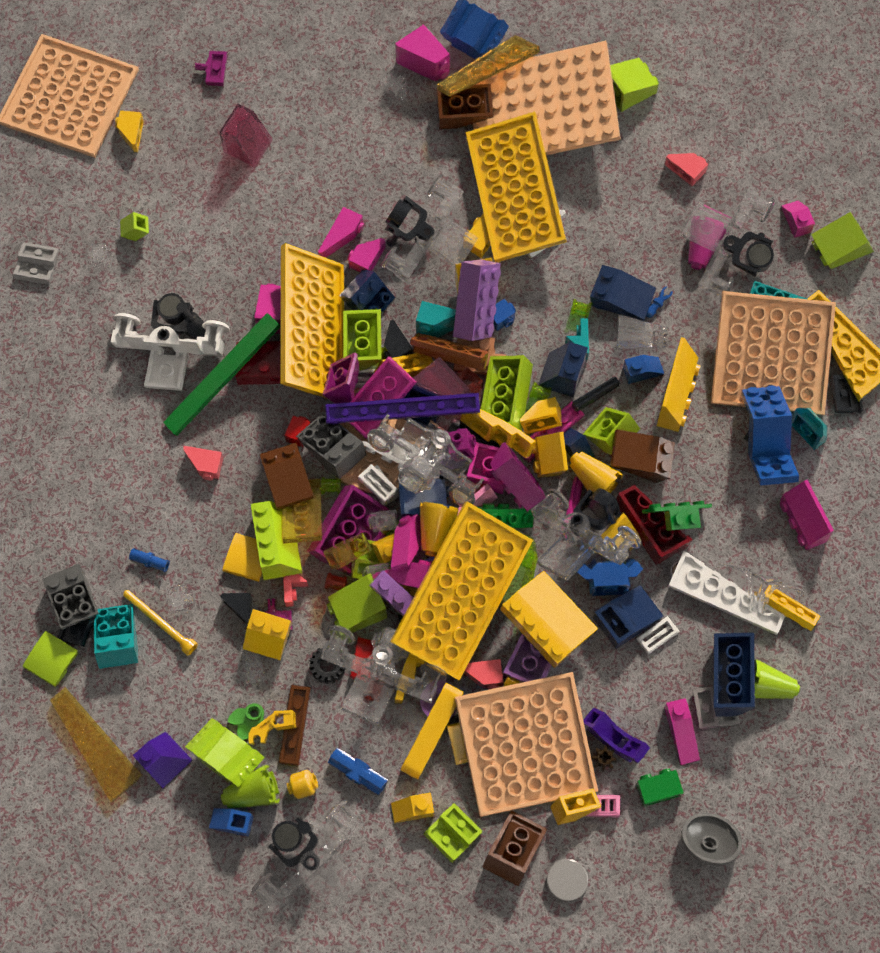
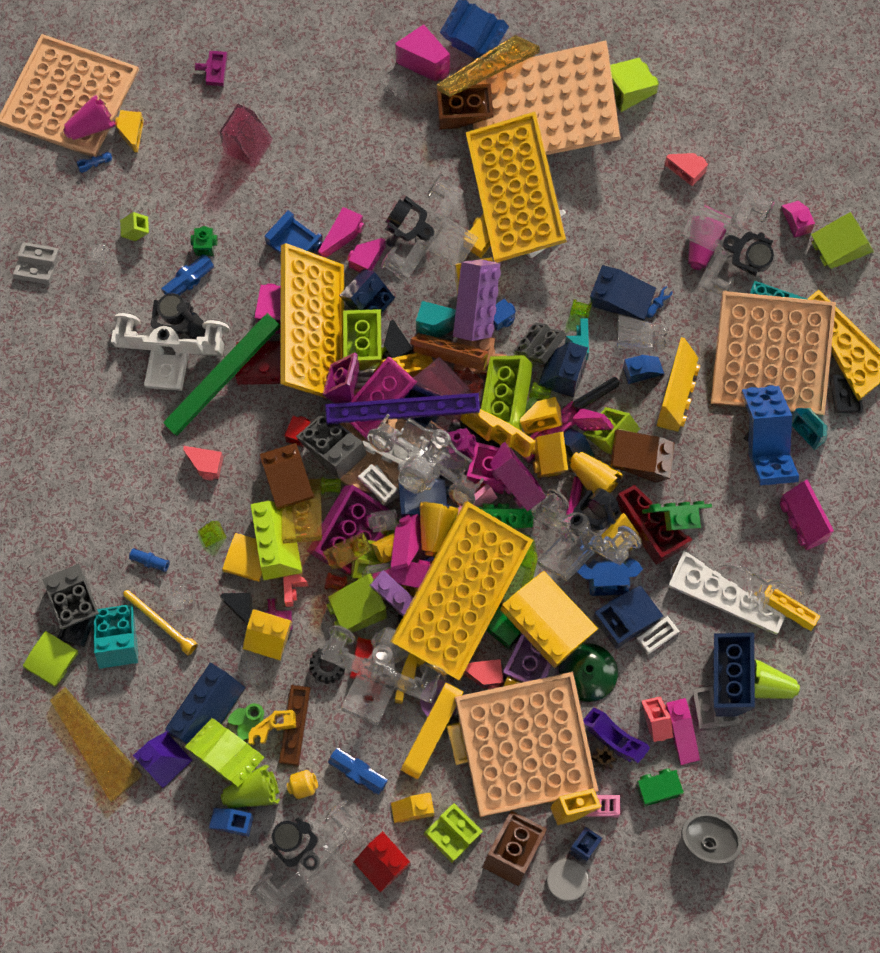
none -> dark pink cone [63,94,116,140]
none -> blue piece [76,152,112,173]
none -> blue piece [161,254,214,296]
none -> dark blue slope [165,662,245,745]
none -> green brick [191,226,218,256]
none -> clear neon green slope [198,521,227,547]
none -> blue panel [264,210,323,254]
none -> red slope [353,831,411,893]
none -> green brick [486,605,522,650]
none -> dark grey slope [514,322,566,364]
none -> dark green dish [559,643,618,702]
none -> dark blue slope [568,827,603,864]
none -> dark pink slope [573,408,614,431]
none -> coral slope [641,697,673,742]

